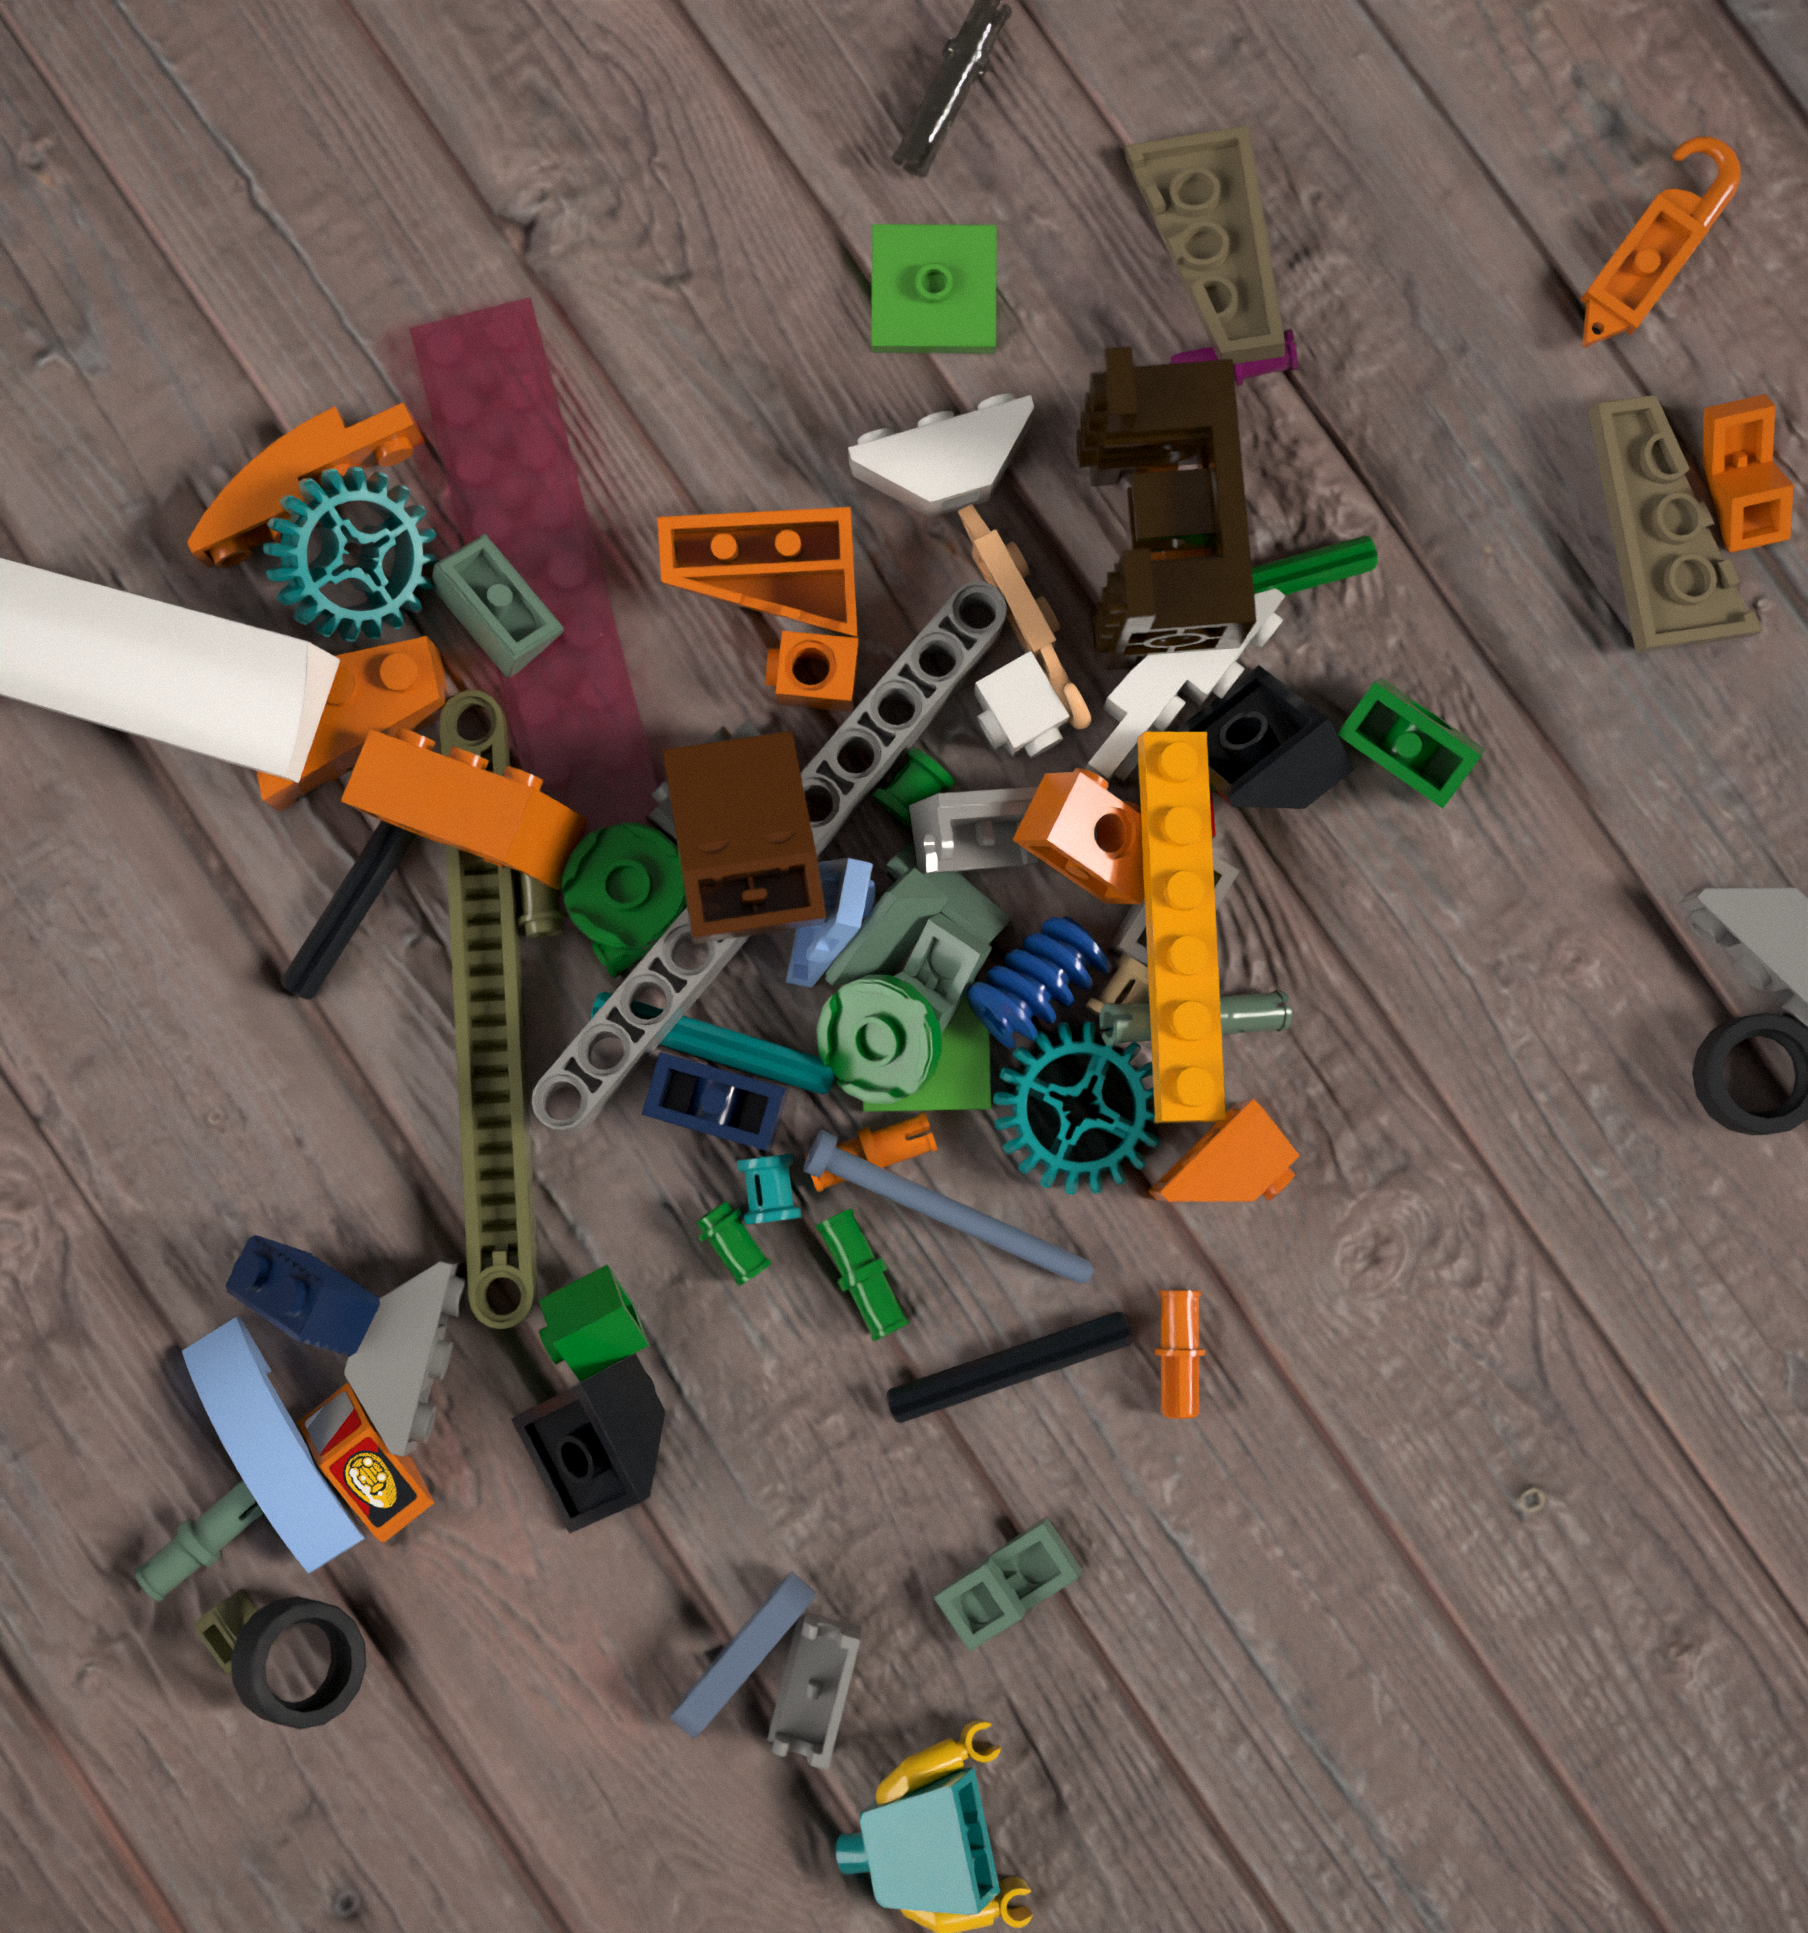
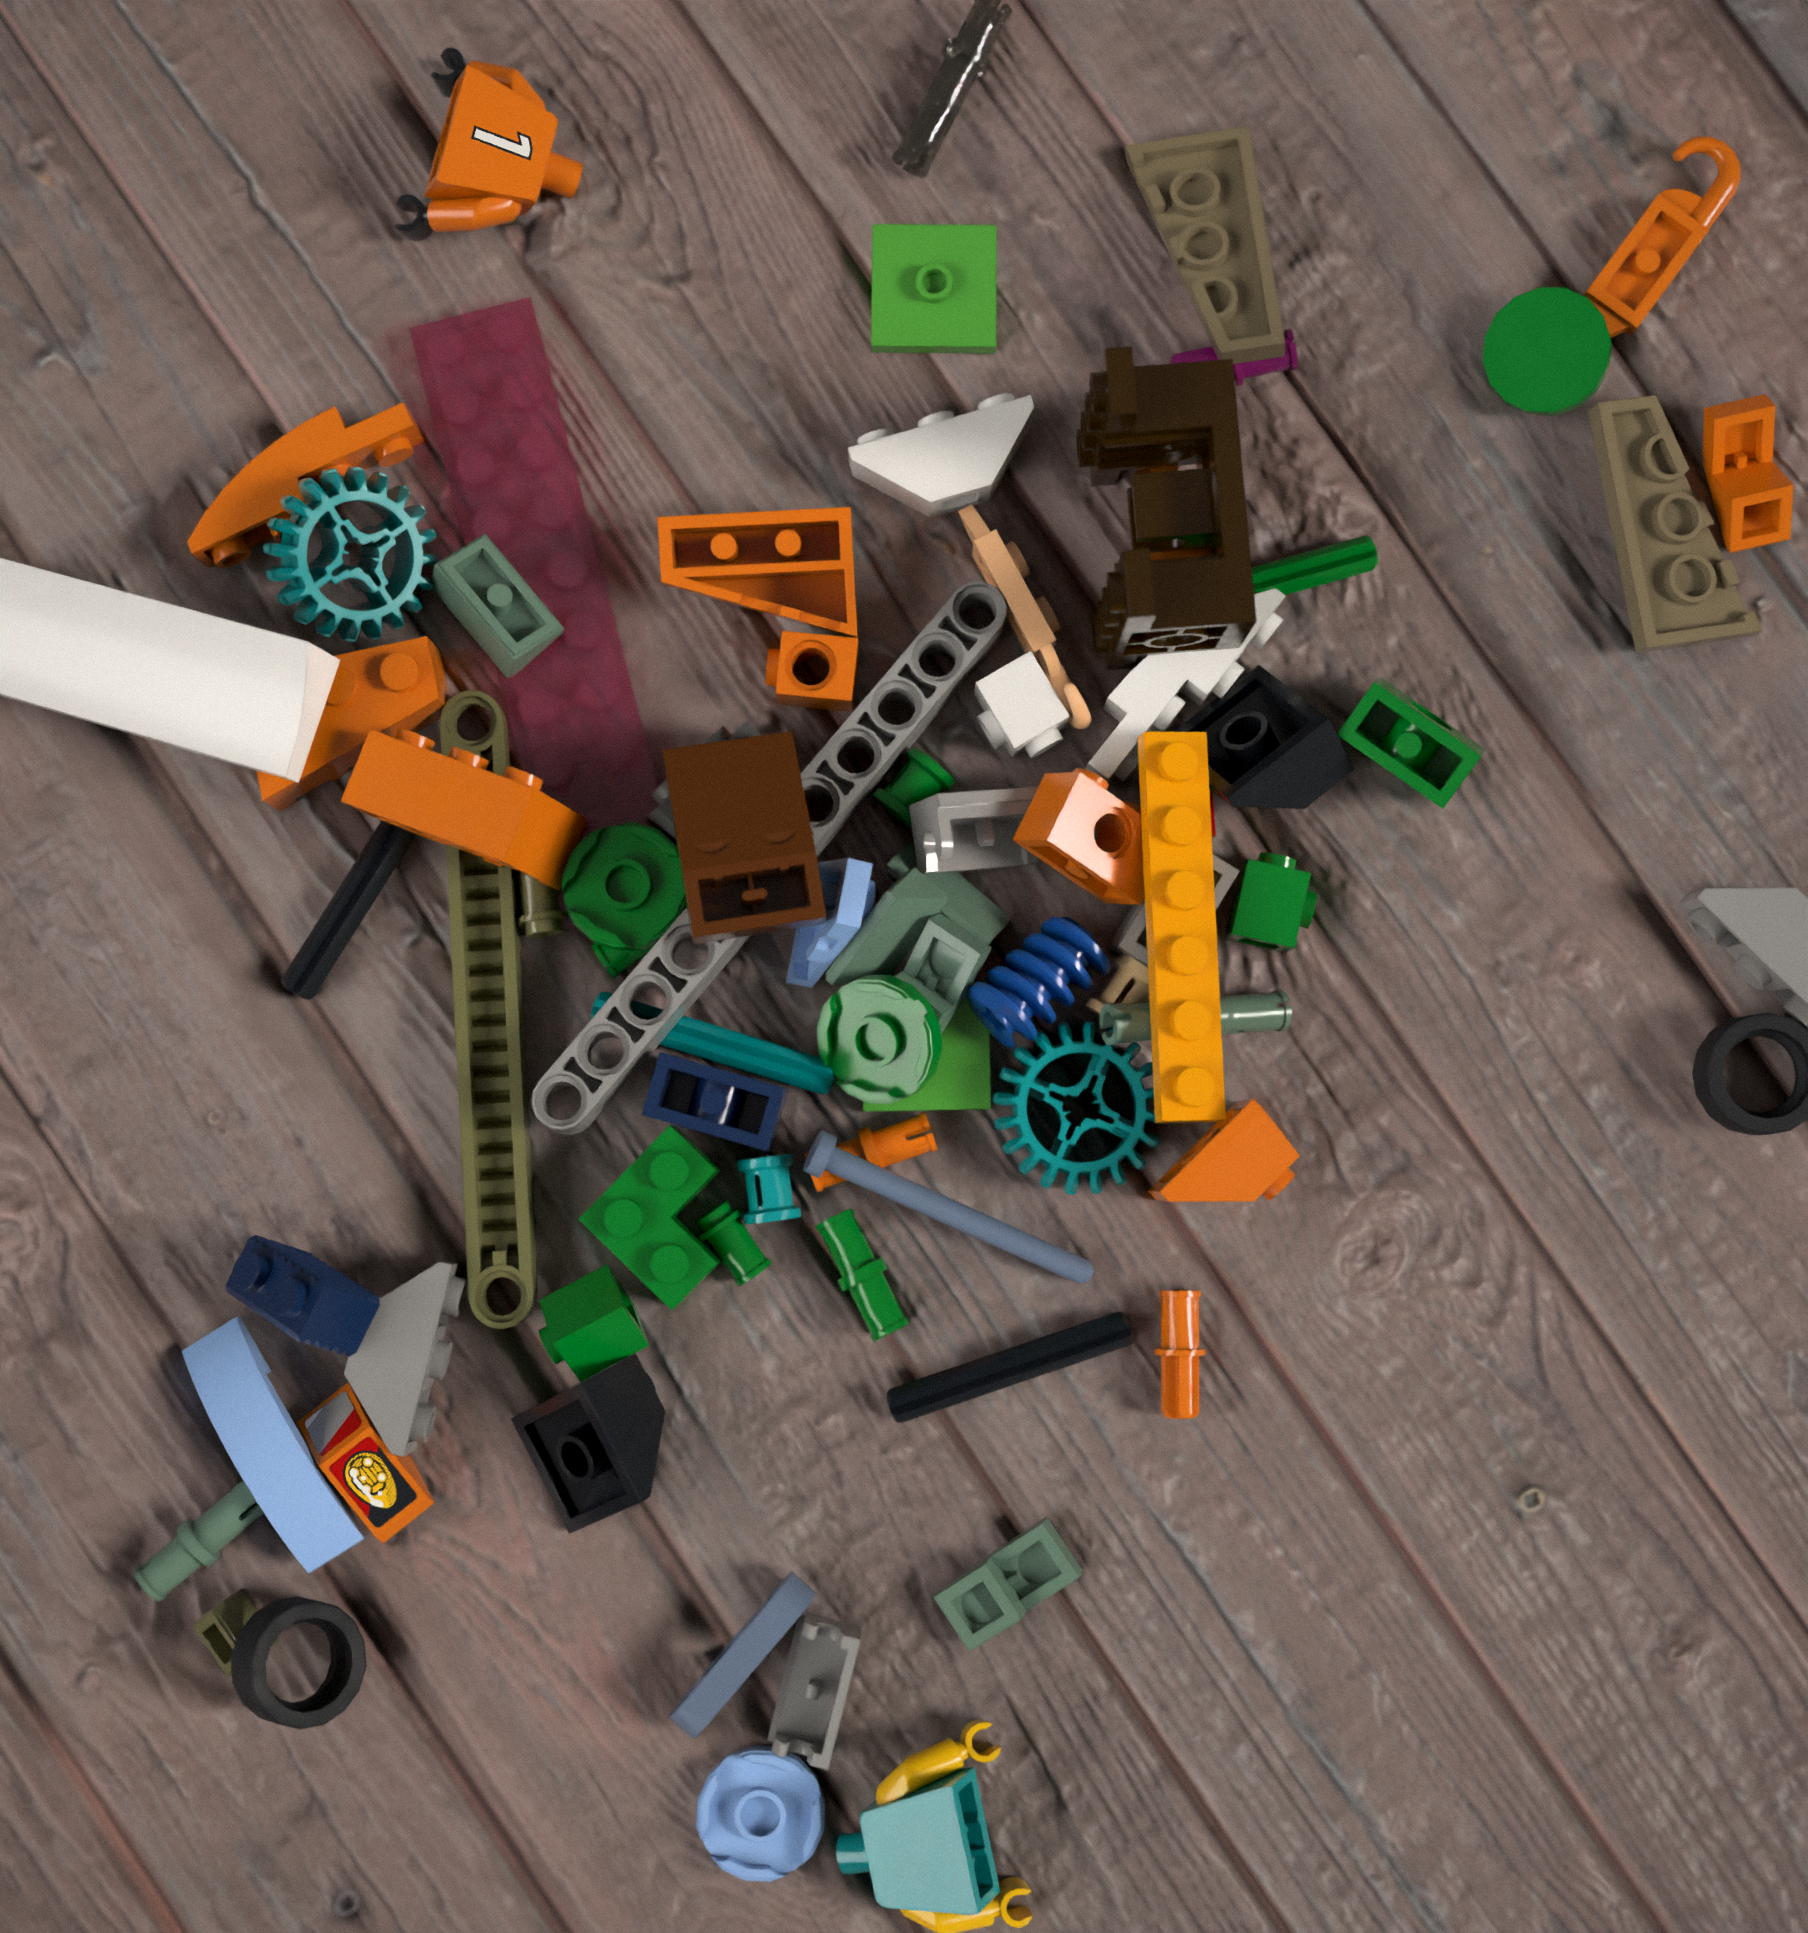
none -> orange torso [394,48,583,241]
none -> green brick [578,1125,722,1310]
none -> light blue tile [696,1745,826,1882]
none -> green brick [1224,852,1317,953]
none -> green tile [1482,287,1612,416]

